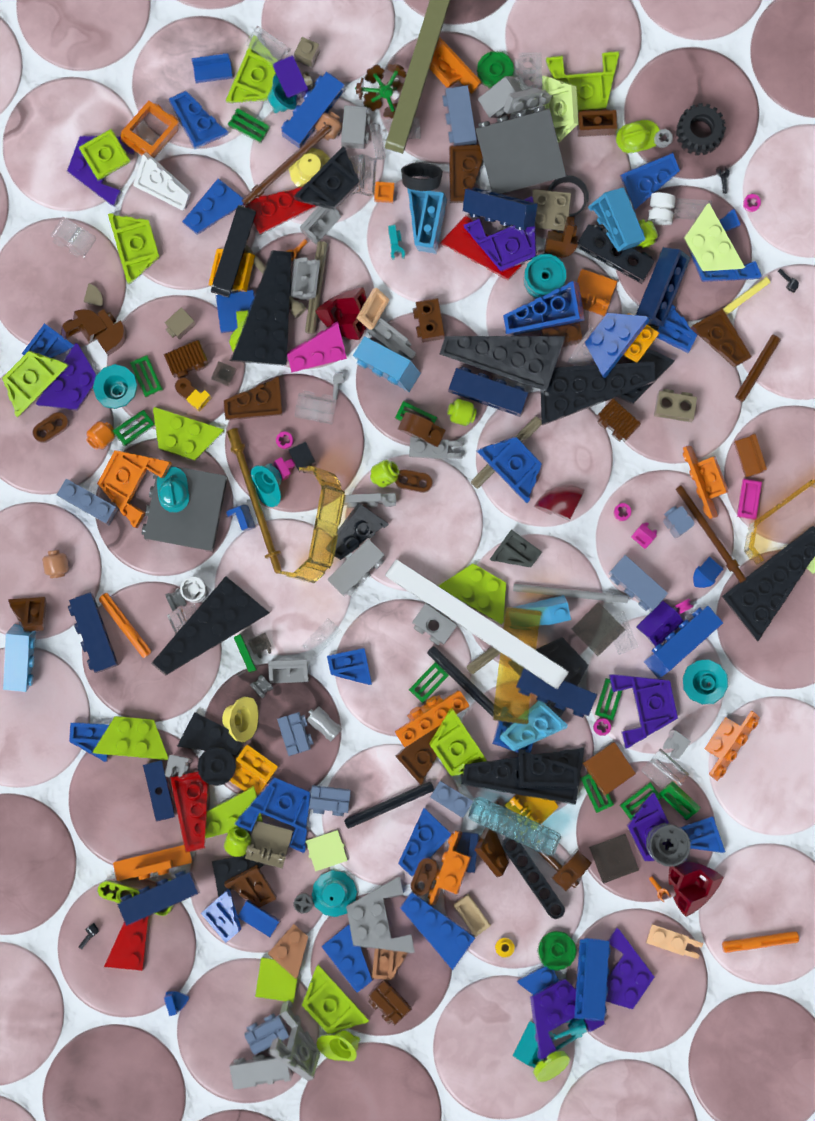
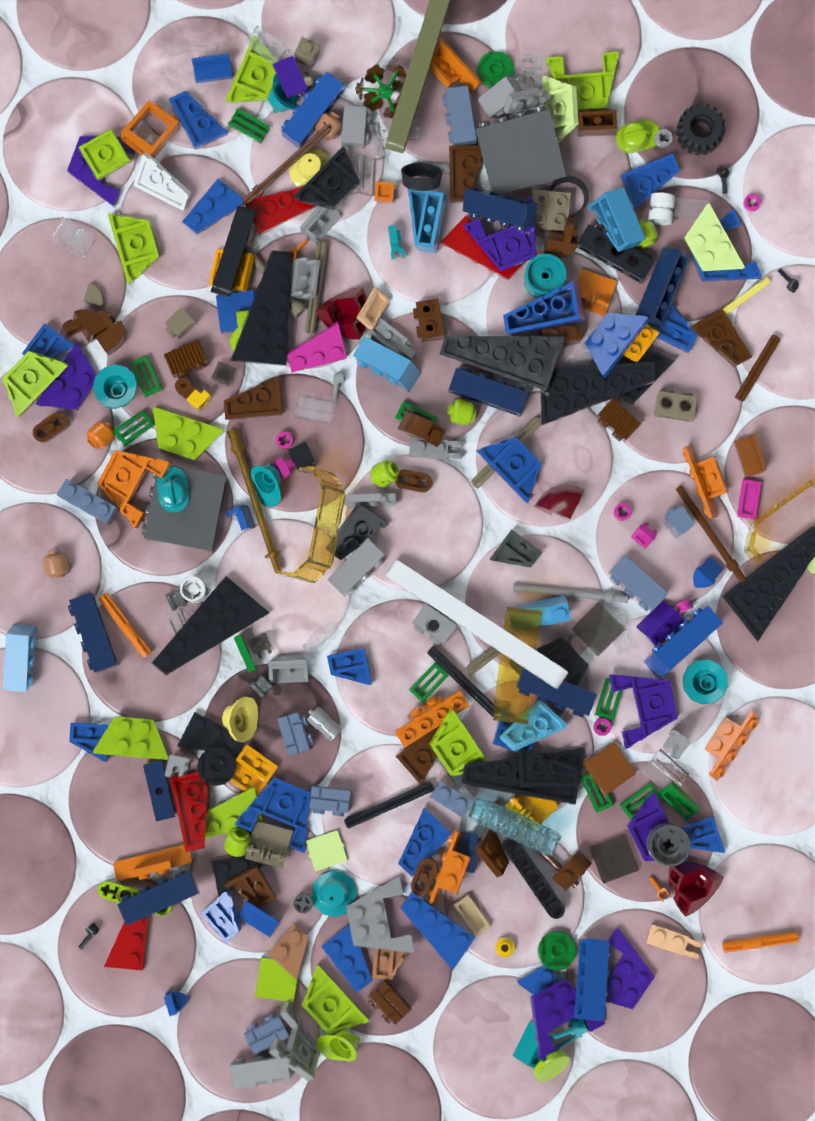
reddish brown wing [8,597,47,632] -> none
lime wing [439,564,506,625] -> none

